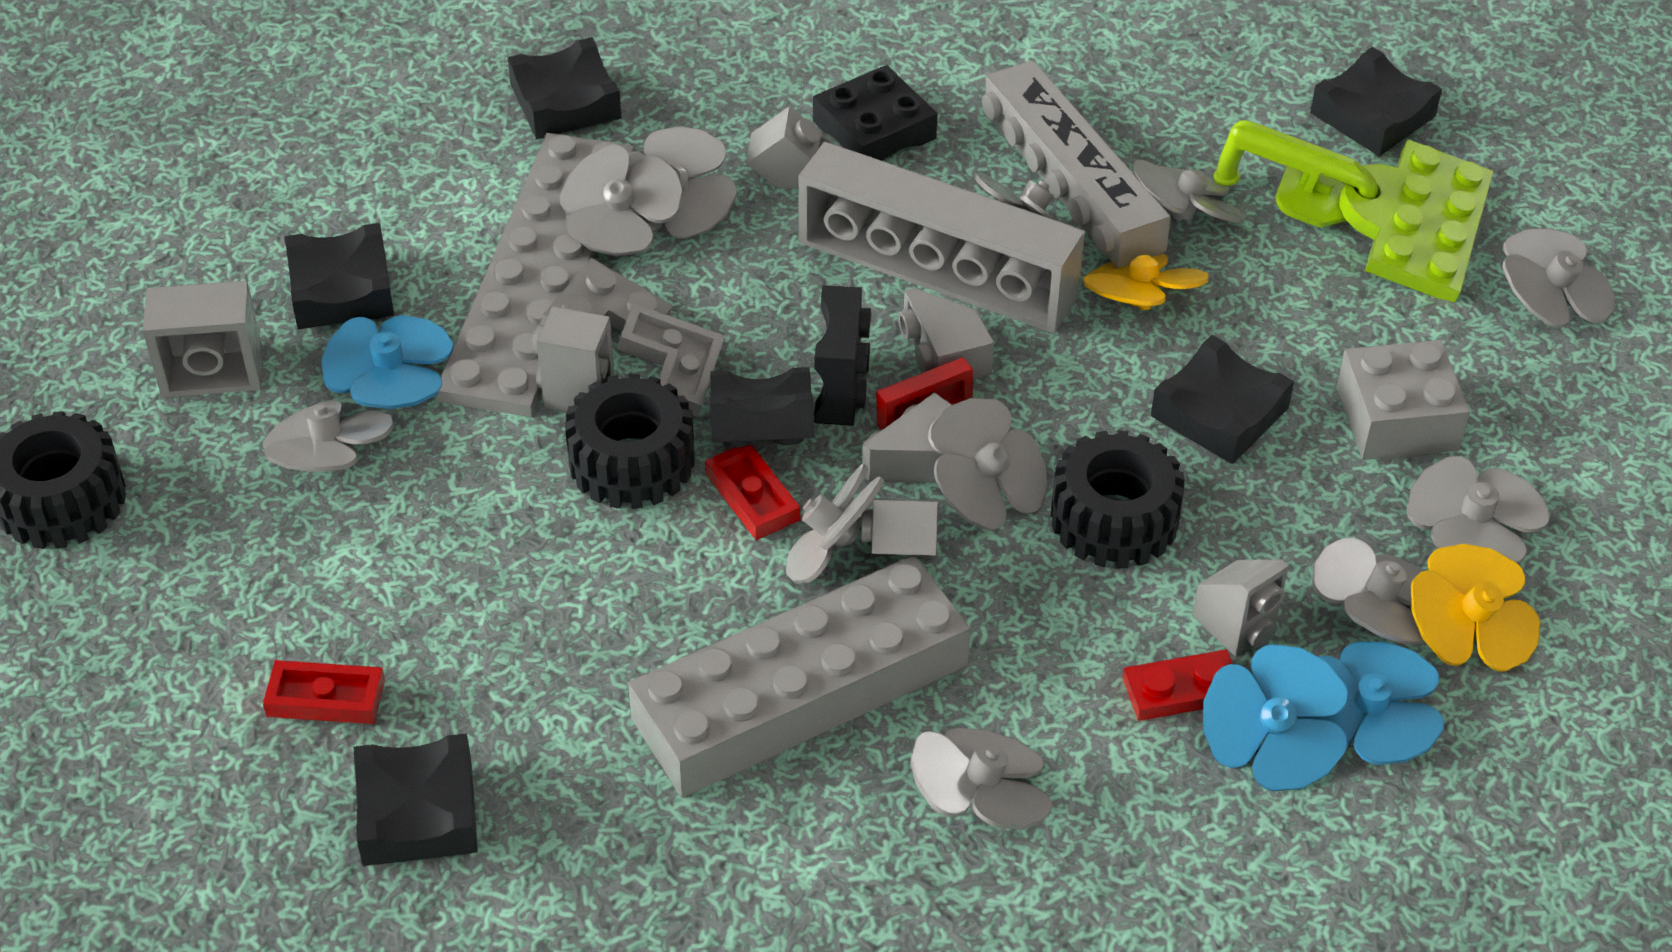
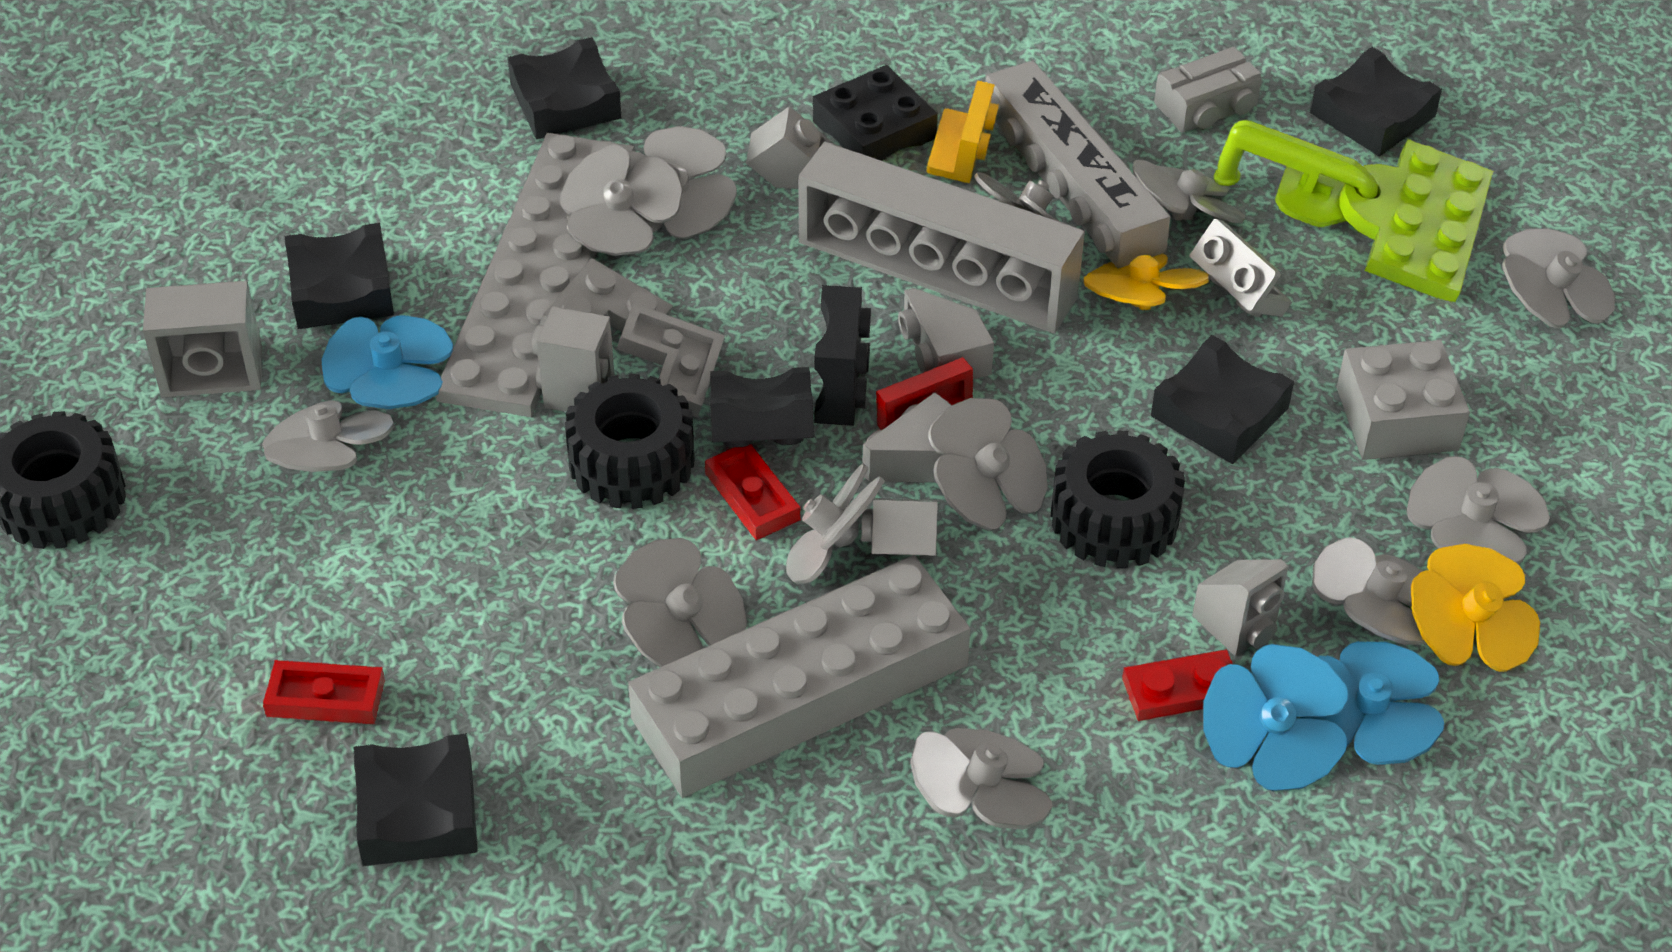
none -> light grey piece [613,538,747,667]
none -> yellow bracket [926,80,999,184]
none -> light grey brick [1154,47,1262,133]
none -> light grey bracket [1189,219,1292,317]

